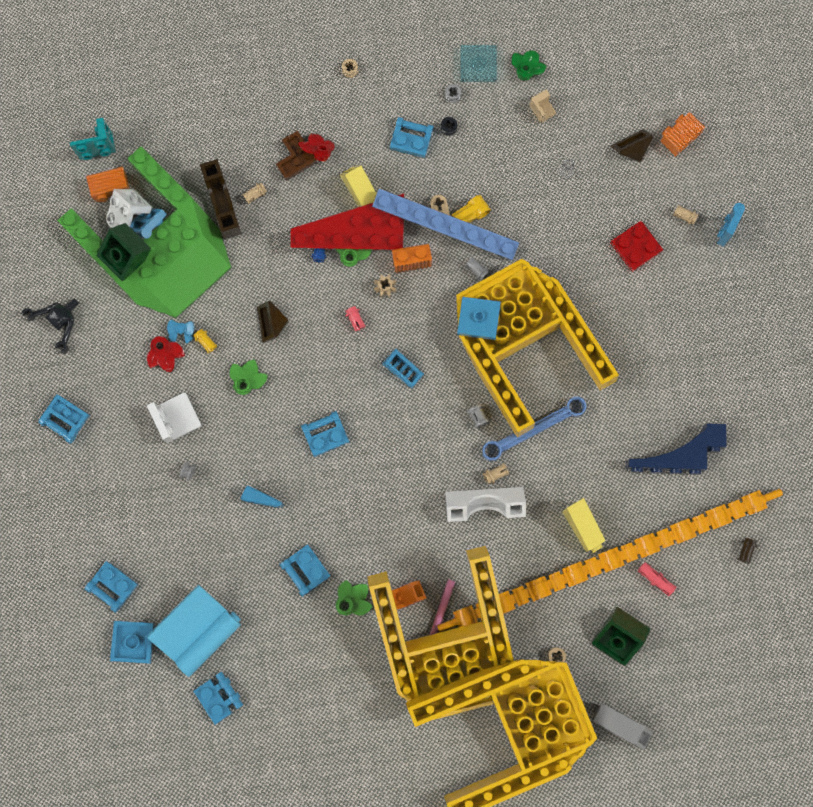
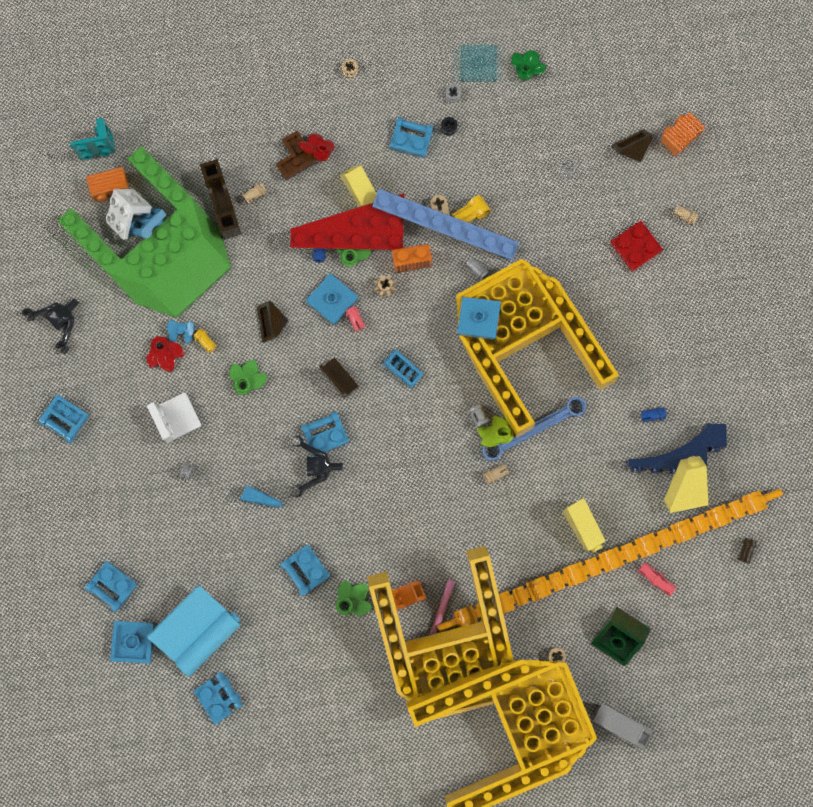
dark green slope [96,223,151,281] -> none
white arch [445,487,526,522] -> none
tan panel [529,89,556,123] -> none
dark azure plate [717,203,745,247] -> none
none -> black piece [293,435,343,498]
none -> dark azure plate [305,273,359,326]
none -> dark brown panel [319,357,359,399]
none -> lime plate [477,416,514,447]
none -> blue pin [641,406,666,423]
none -> light yellow slope [664,456,708,513]

